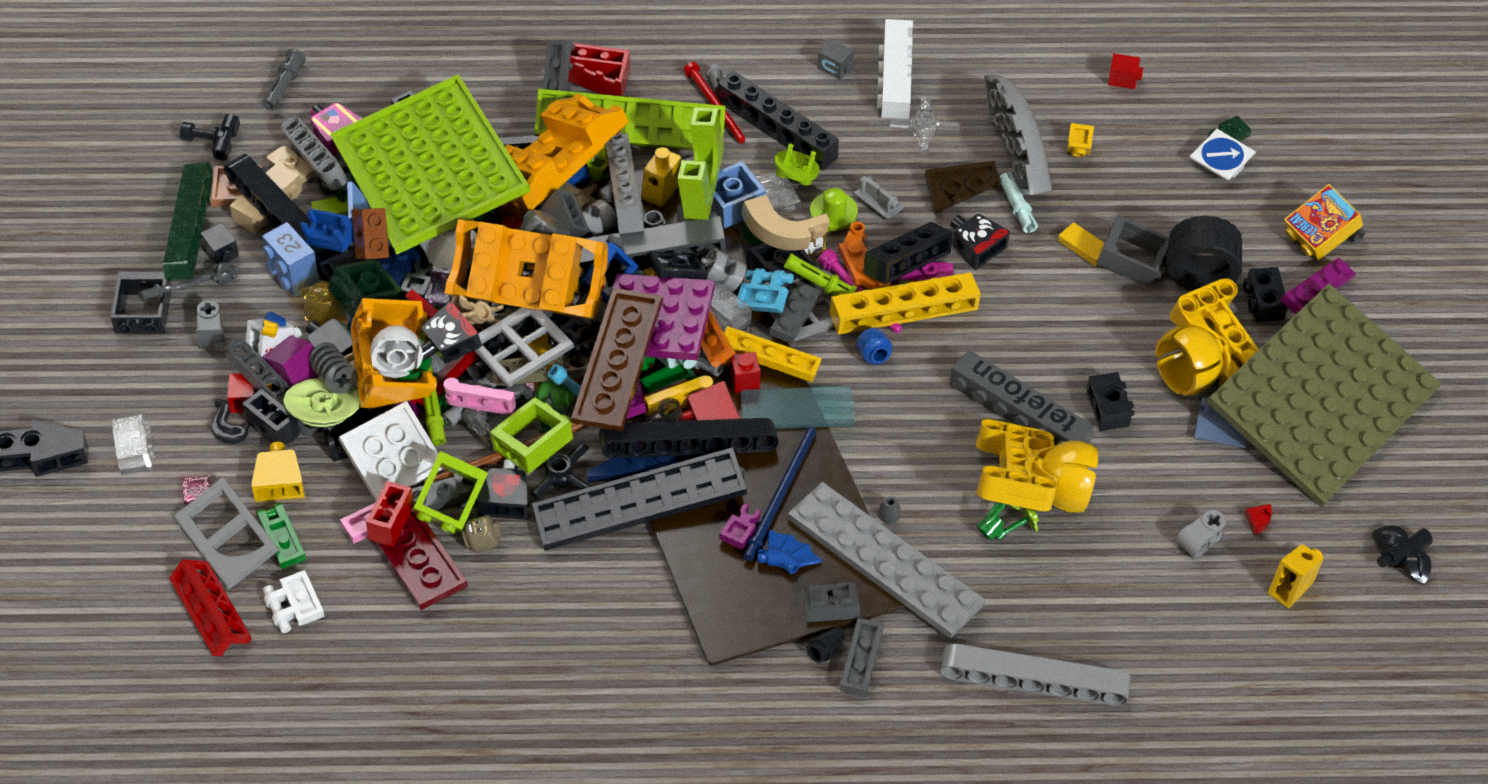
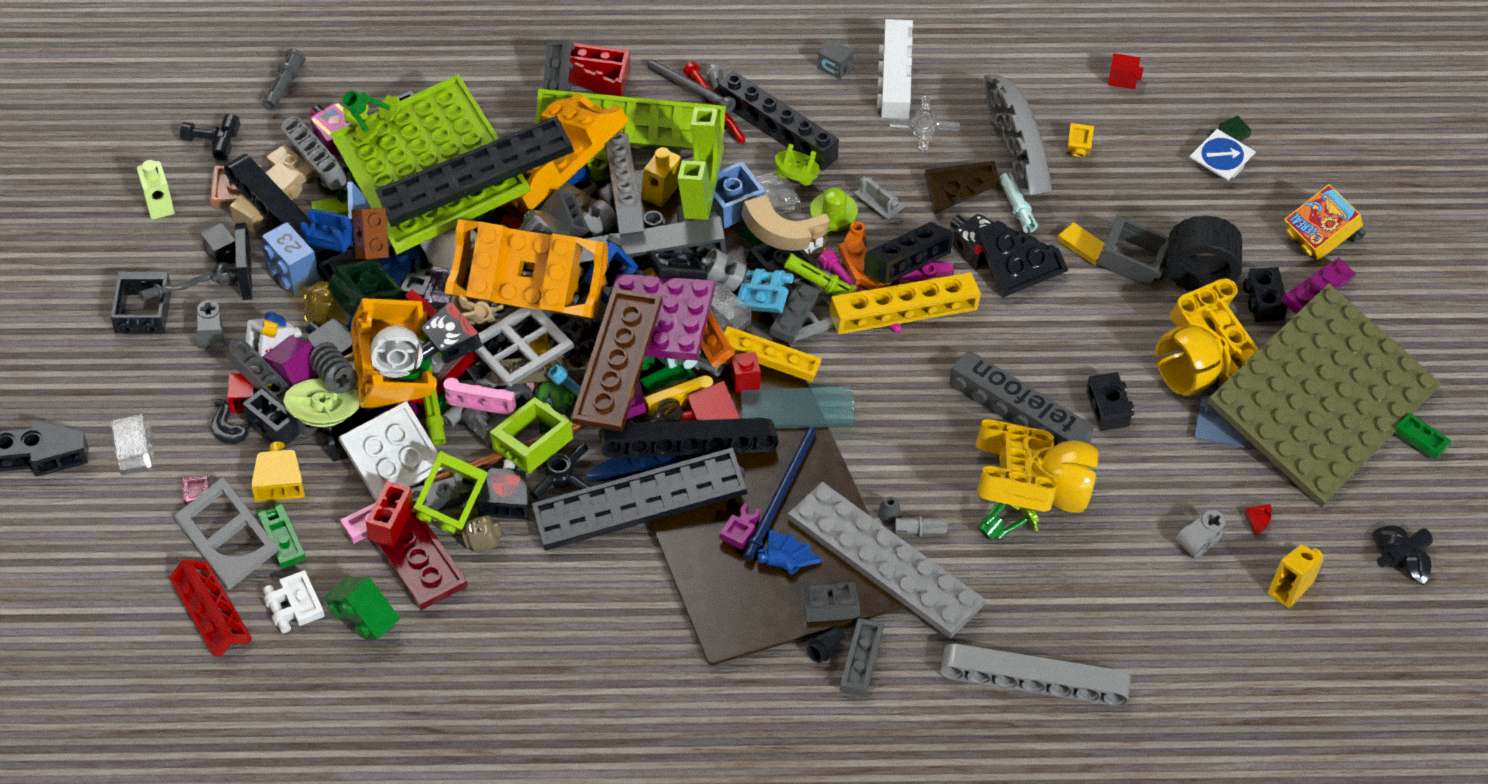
clear green beam [163,162,213,282] -> none
blue head [856,328,893,365] -> none
none -> yellowish green torso [137,160,175,220]
none -> black tile [235,222,253,300]
none -> green brick [323,577,401,640]
none -> plant [342,91,400,142]
none -> black plate [375,115,574,227]
none -> dark grey bar [647,59,736,113]
none -> light grey axle [895,516,948,537]
none -> black plate [974,221,1069,298]
none -> green plate [1394,413,1452,460]

